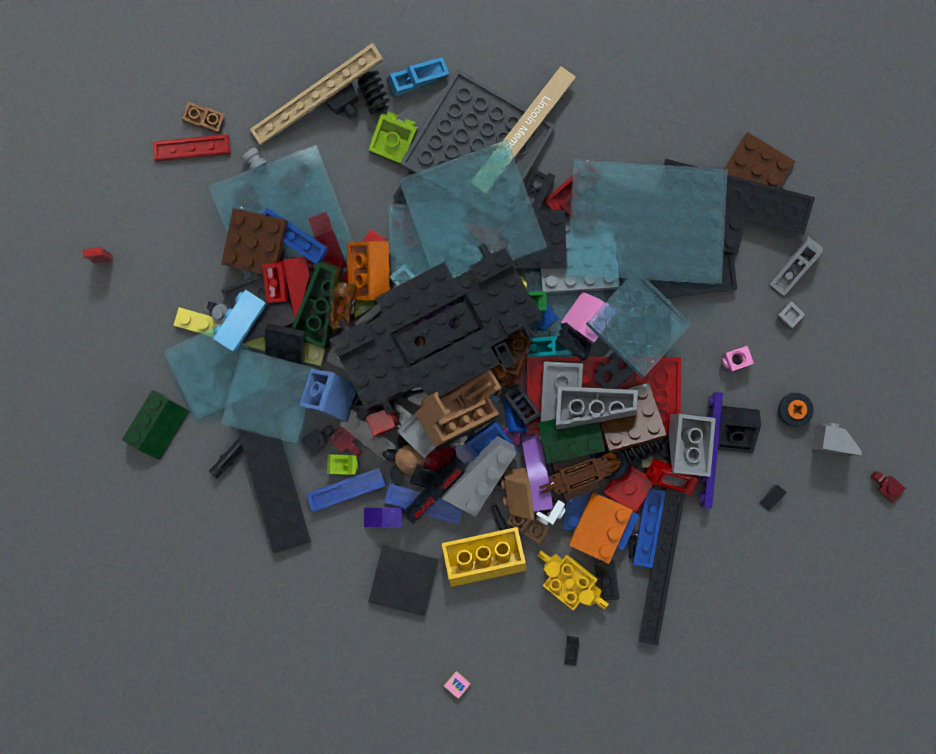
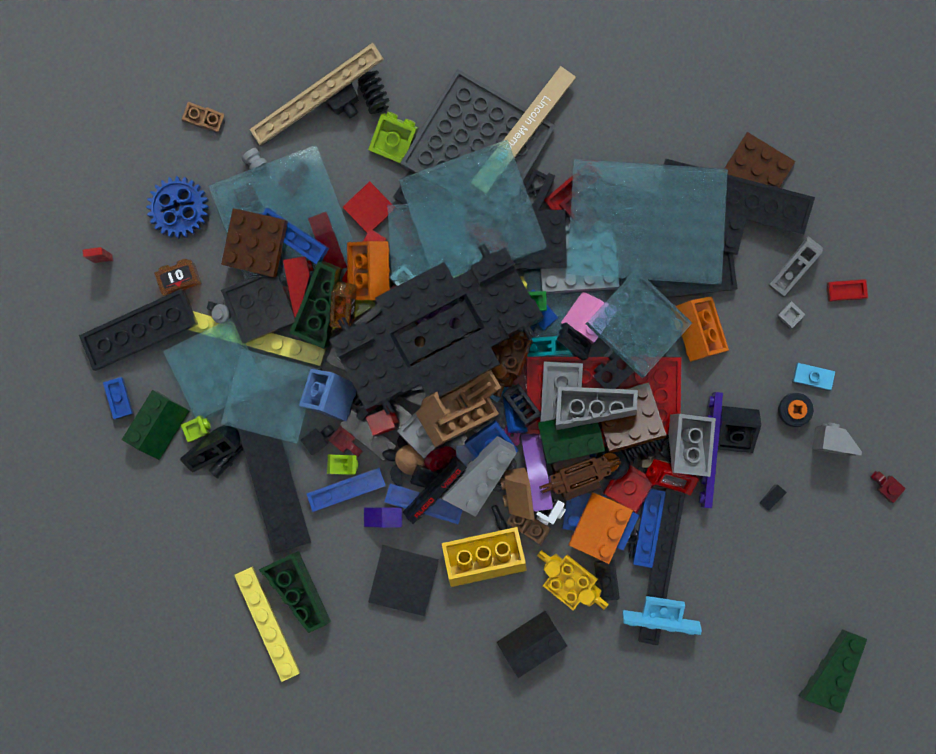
red tile [153,134,231,161] -> none
medium azure brick [213,290,267,352] -> none
red slope [262,261,288,303] -> none
black plate [265,323,305,364] -> none
dark azure slope [387,57,449,97] -> none
tile [444,670,471,699] -> none
black piece [494,340,516,368] -> none
black piece [564,636,579,666] -> none
bright pink brick [721,345,754,373] -> none
none -> black plate [79,289,198,371]
none -> blue plate [103,377,134,420]
none -> blue gear [146,176,210,239]
none -> brick [154,259,202,296]
none -> black slope [180,422,240,473]
none -> lime bracket [181,415,211,443]
none -> light yellow plate [234,566,300,682]
none -> dark green wedge [259,551,331,633]
none -> red tile [342,181,396,233]
none -> black slope [497,611,567,678]
none -> medium azure bracket [622,596,702,635]
none -> orange slope [673,296,729,362]
none -> medium azure plate [792,363,835,390]
none -> dark green wedge [798,629,867,713]
none -> red tile [827,279,868,302]

